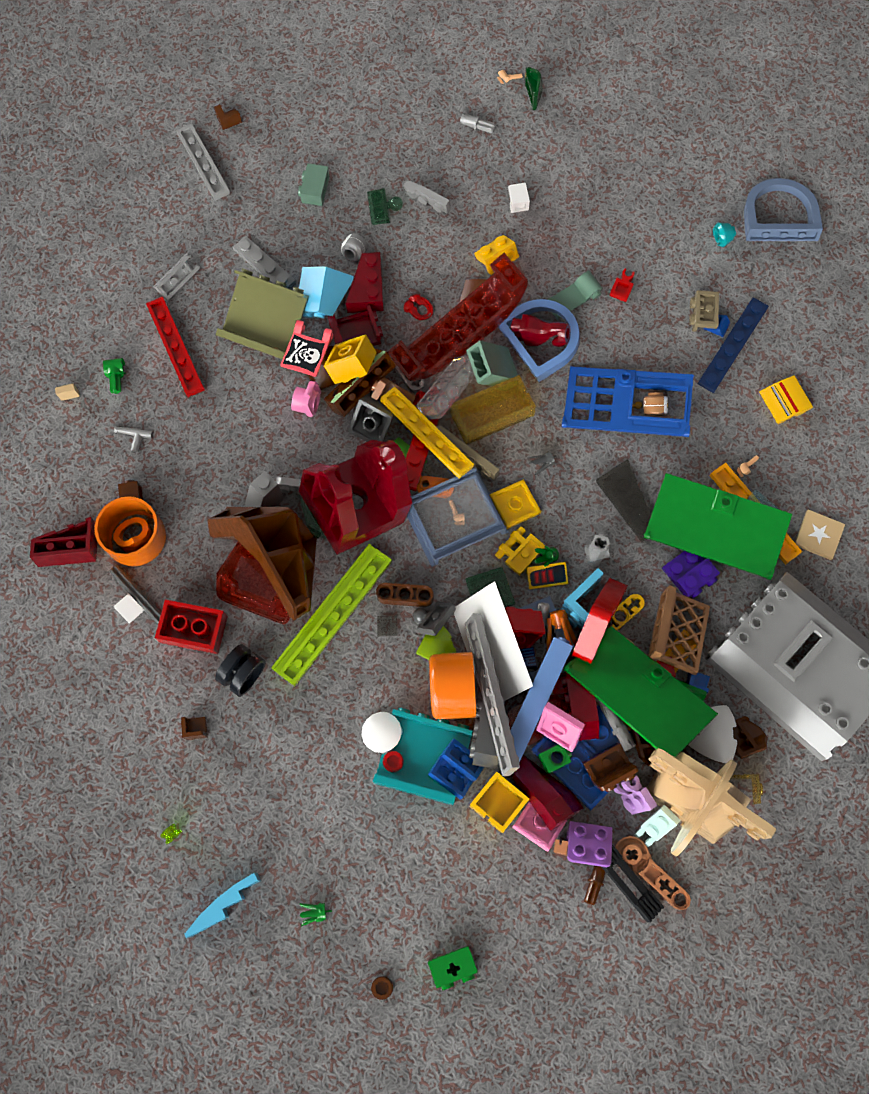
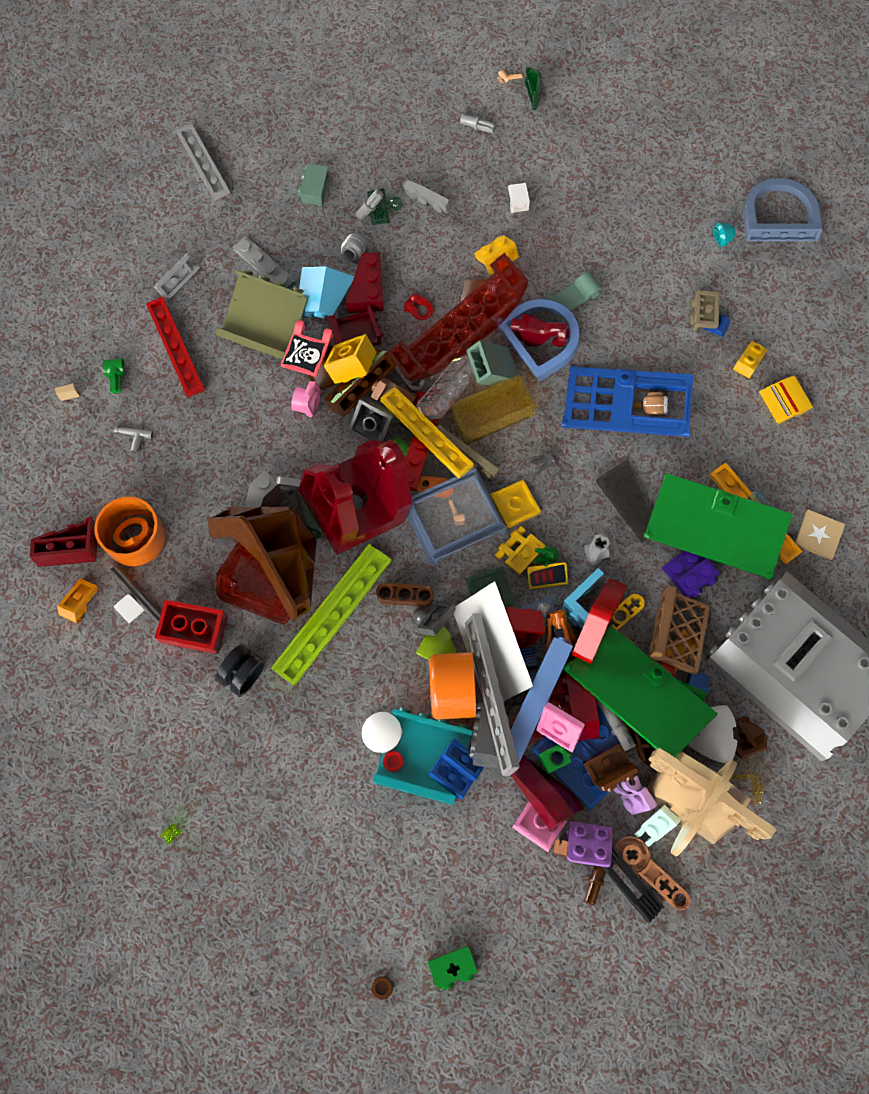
reddish brown brick [118,480,143,500] -> none
reddish brown panel [181,717,207,740] -> none
medium azure slope [185,873,261,938] -> none
reddish brown panel [214,104,242,130] -> none
green piece [299,903,332,927] -> none
clear smoke tile [377,616,398,637] -> none
yellow piece [470,771,529,833] -> none
red plate [609,268,635,302] -> none
dark blue plate [698,297,769,393] -> none
light nougat hand [737,455,759,477] -> none
none -> light orange plate [57,578,98,623]
none -> light grey axle [356,189,383,220]
none -> yellow plate [733,341,768,379]

